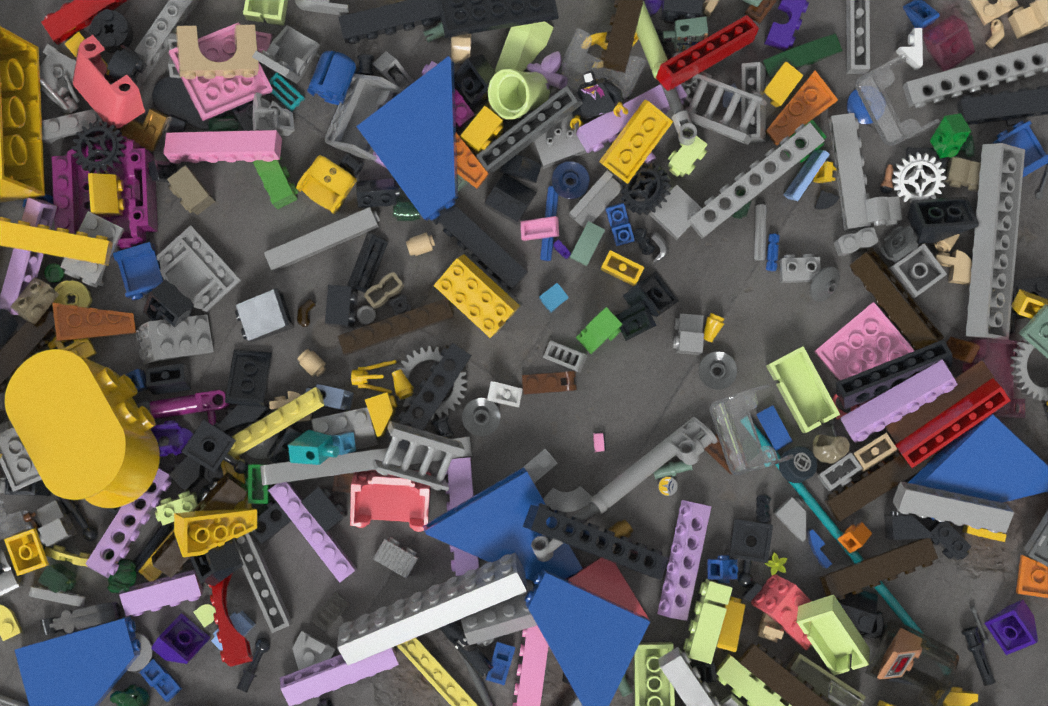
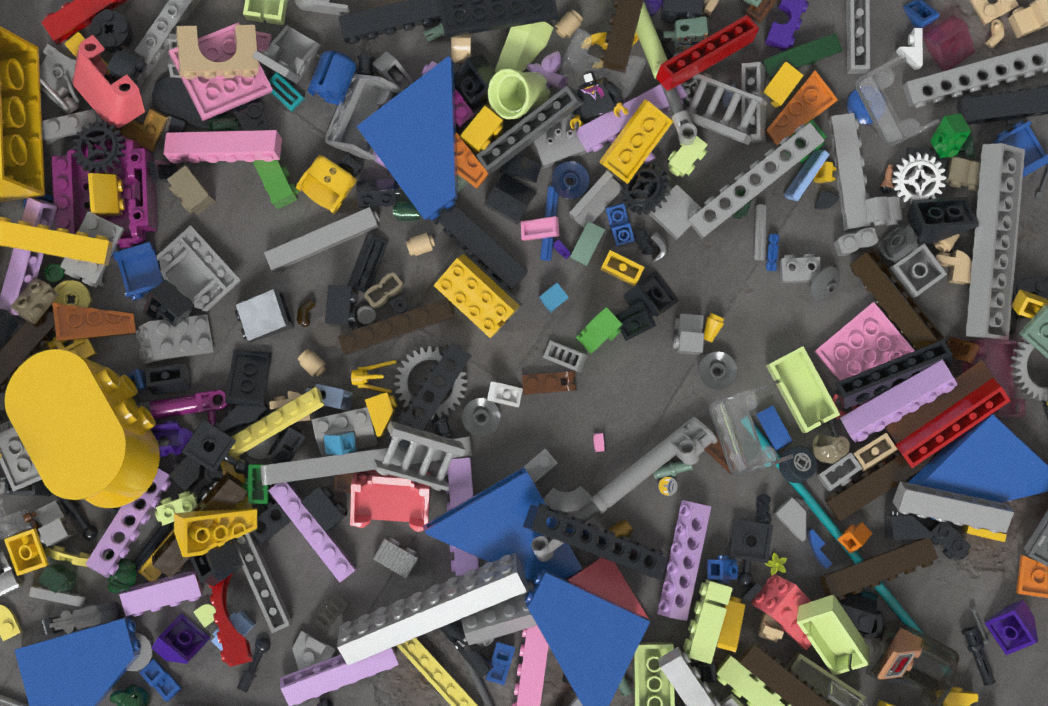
light grey slope [253,92,295,136] -> none
teal torso [288,430,339,465] -> none
yellow cone [392,369,414,400] -> none
none -> tan brick [555,10,583,38]

